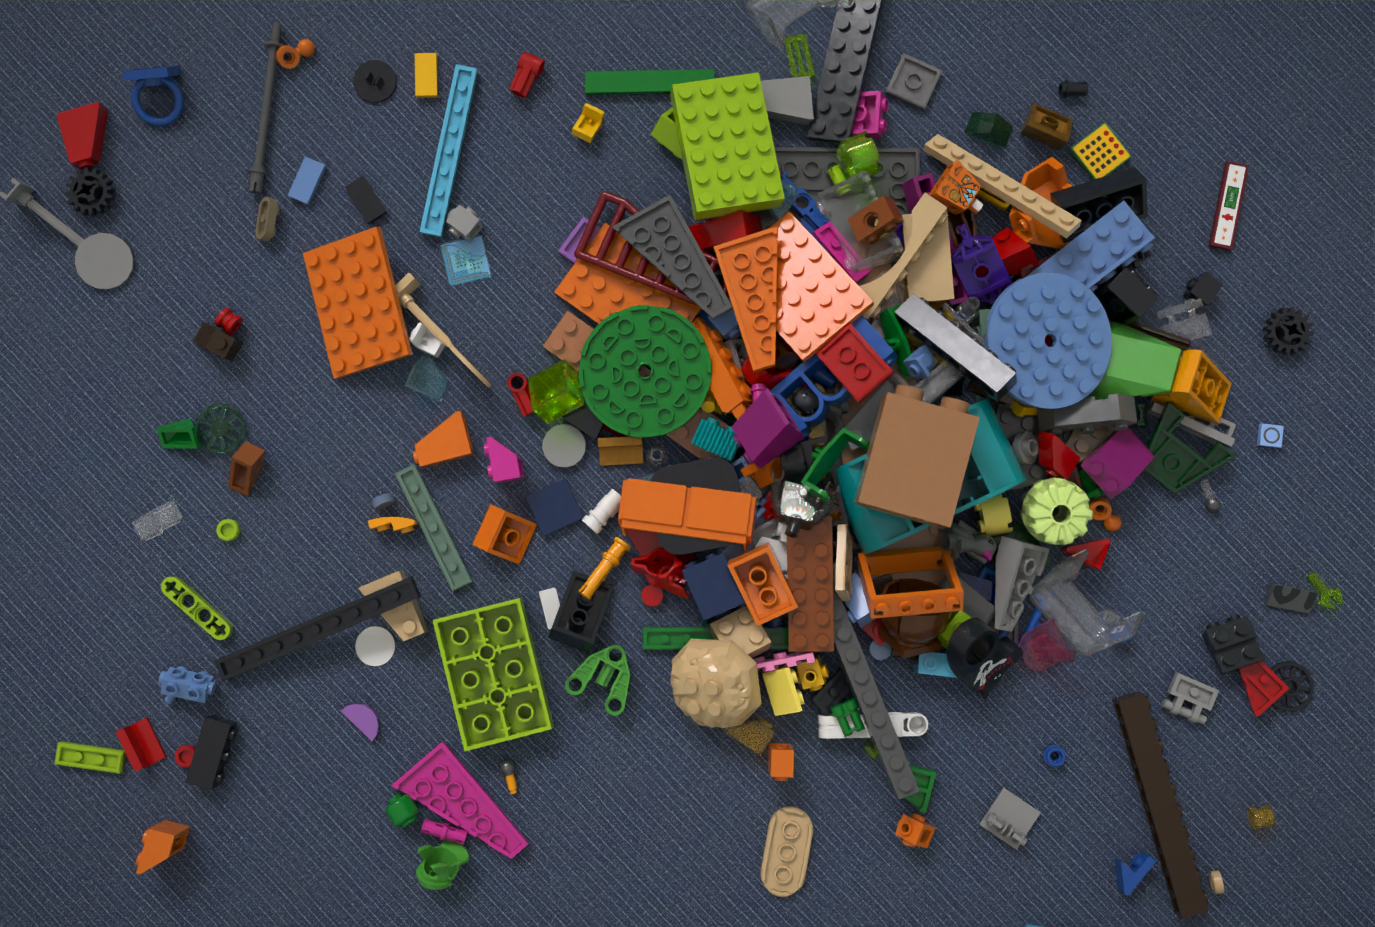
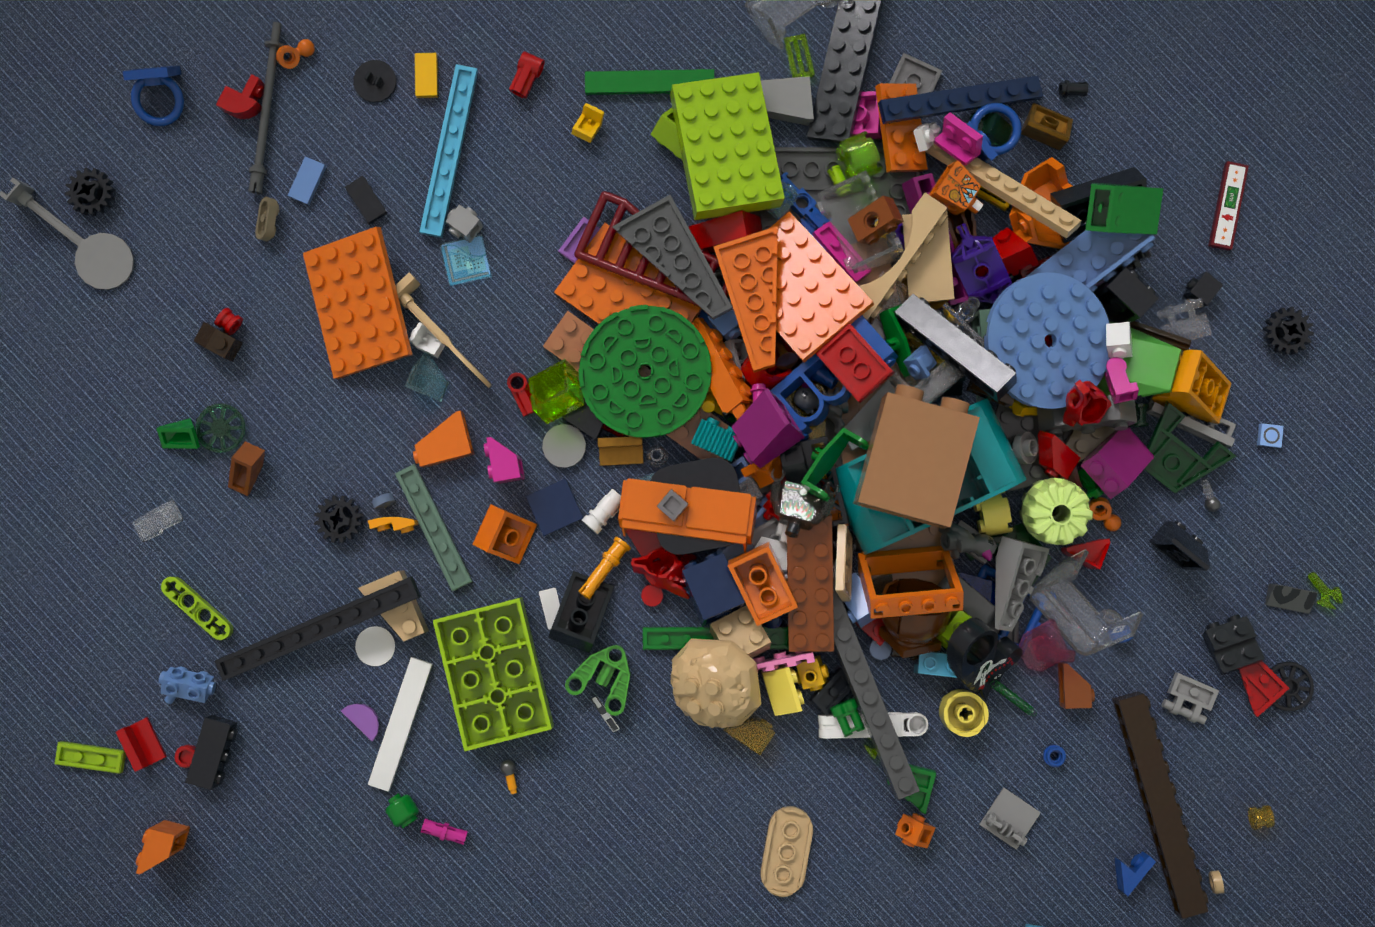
red slope [56,102,108,170] -> none
lime tile [216,519,241,541] -> none
dark pink wing [391,741,529,859] -> none
bright green helmet [416,840,470,890] -> none
orange brick [768,743,794,781] -> none
yellow tile [1069,123,1131,180] -> none
none -> red brick [216,74,265,119]
none -> black gear [314,495,364,543]
none -> white tile [368,657,433,792]
none -> sticker [591,696,620,732]
none -> flat silver plate [657,489,689,521]
none -> orange plate [875,83,928,172]
none -> dark blue plate [878,76,1043,124]
none -> white plate [913,122,941,152]
none -> dark pink bracket [934,113,983,166]
none -> light yellow brick [939,689,989,737]
none -> blue tile [967,103,1022,164]
none -> green piece [990,681,1037,716]
none -> dark orange slope [1058,662,1095,709]
none -> red piece [1063,380,1112,427]
none -> green slope [1085,183,1164,235]
none -> dark pink leg [1104,357,1139,404]
none -> white brick [1106,322,1132,359]
none -> black slope [1149,521,1210,571]

